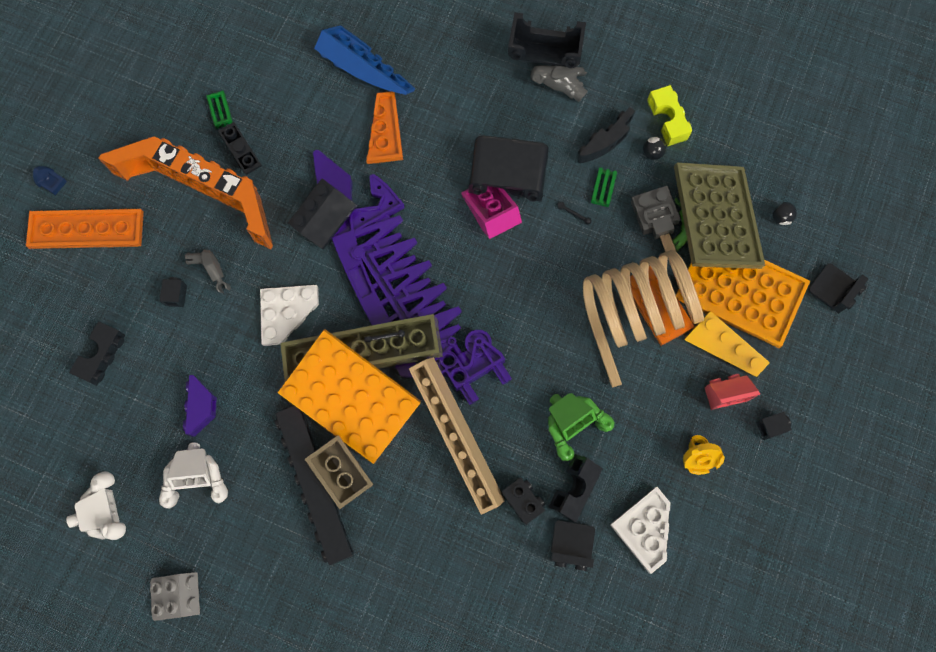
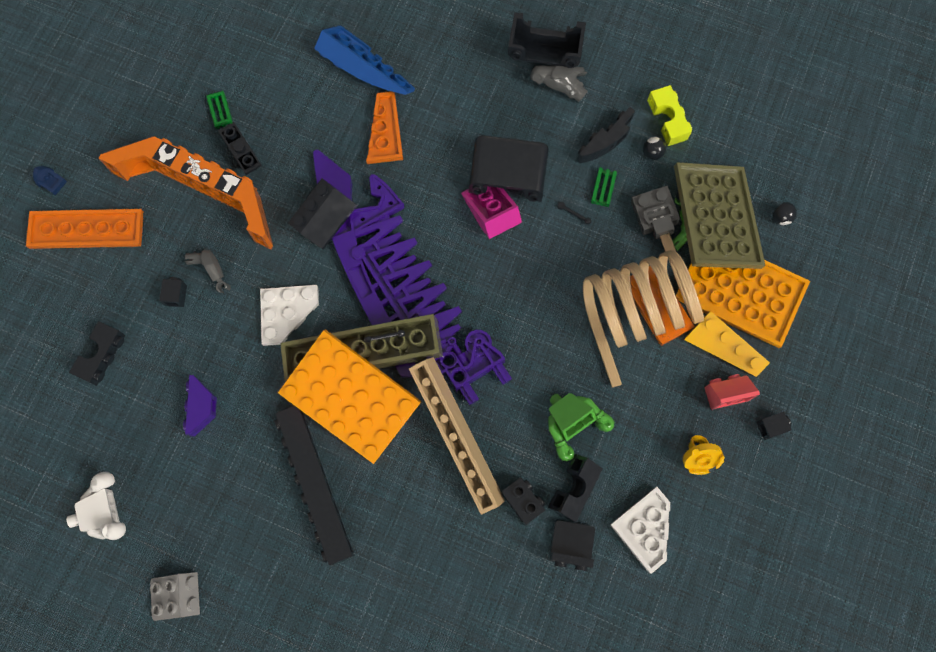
white torso [159,443,228,508] -> none
dark tan slope [305,435,374,509] -> none
black bracket [809,263,868,314] -> none

